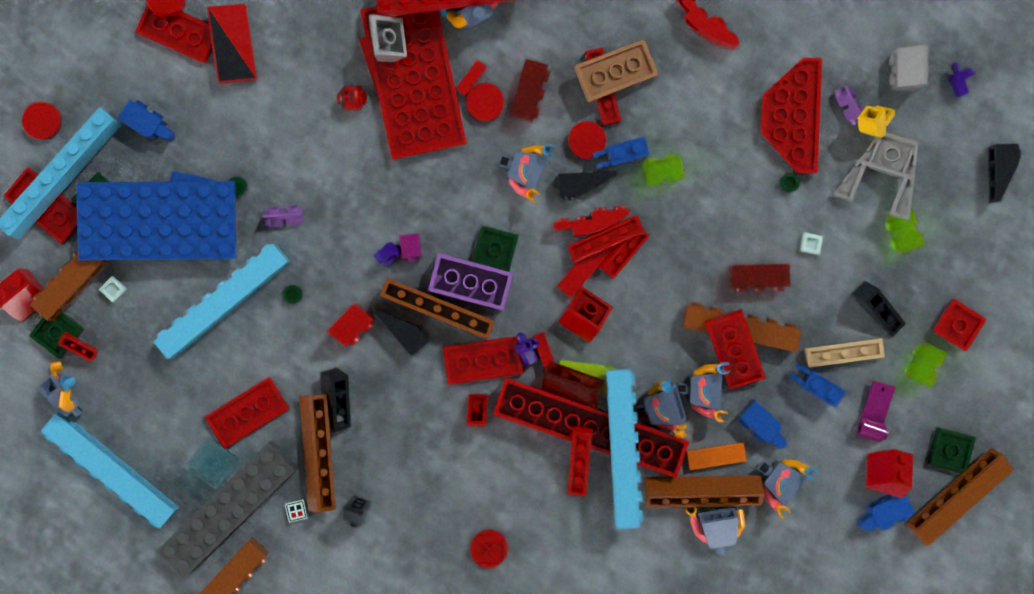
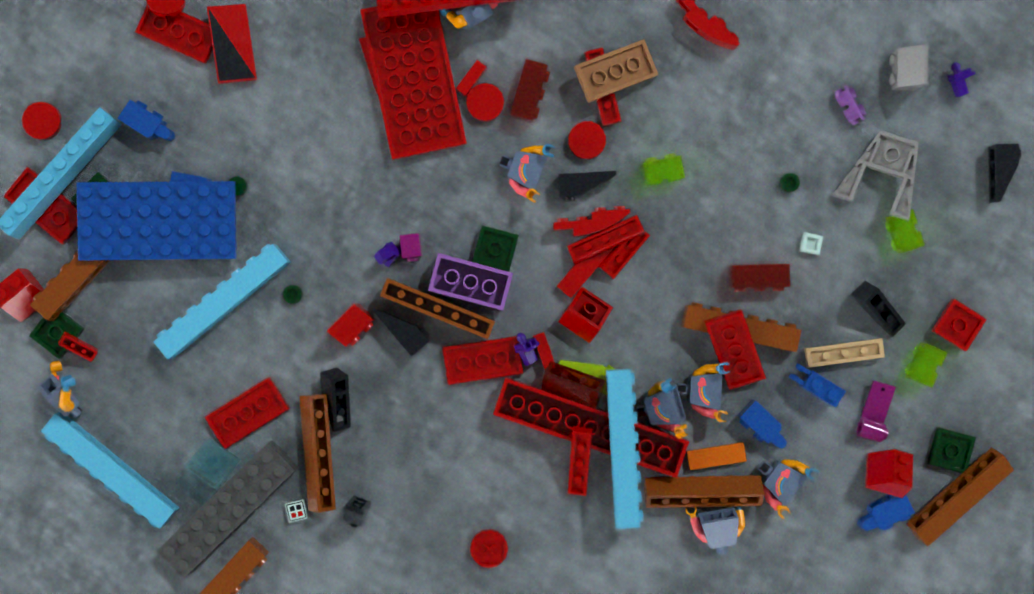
light aqua tile [99,276,127,303] -> none
medium lavender hinge [262,205,304,227] -> none
red head [337,86,367,111] -> none
light grey slope [369,15,407,62] -> none
red slope [466,394,488,427] -> none
blue hinge [592,136,650,169] -> none
red plate [760,57,823,174] -> none
yellow brick [858,105,895,138] -> none

